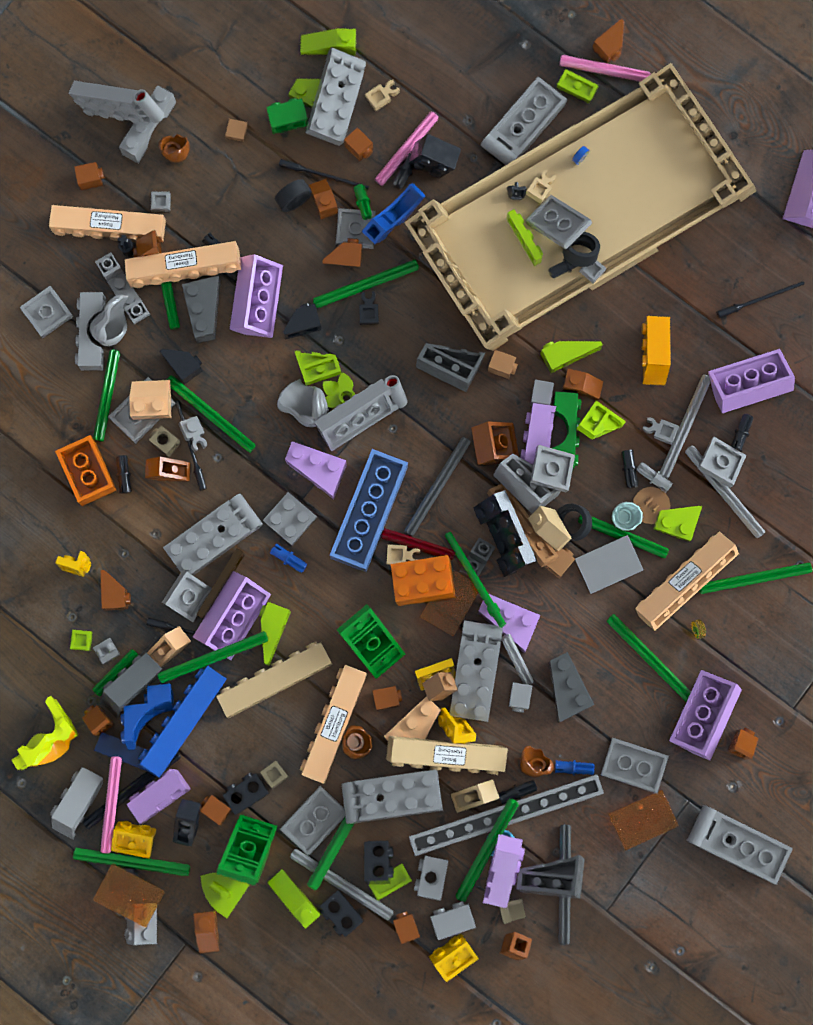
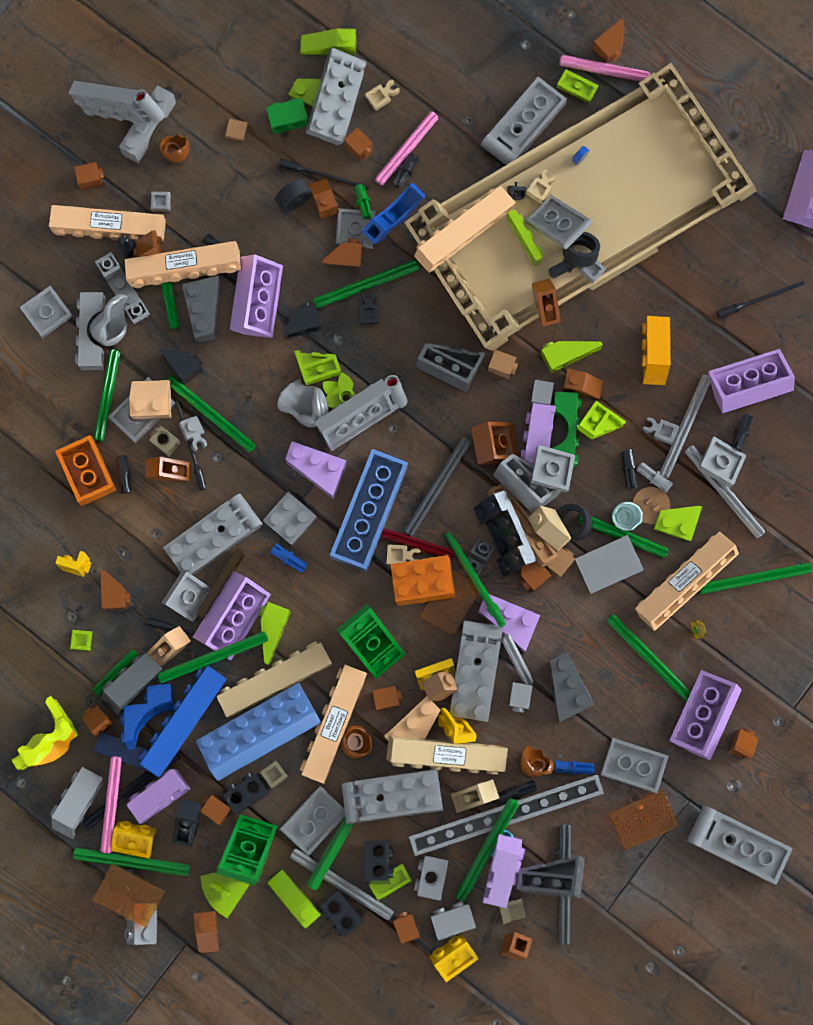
light grey tile [93,638,120,665] -> none
black brick [408,134,461,178] -> none
none -> medium blue brick [196,683,321,781]
none -> light nougat brick [414,186,516,273]
none -> dark orange slope [520,561,552,593]
none -> dark orange slope [532,279,561,327]

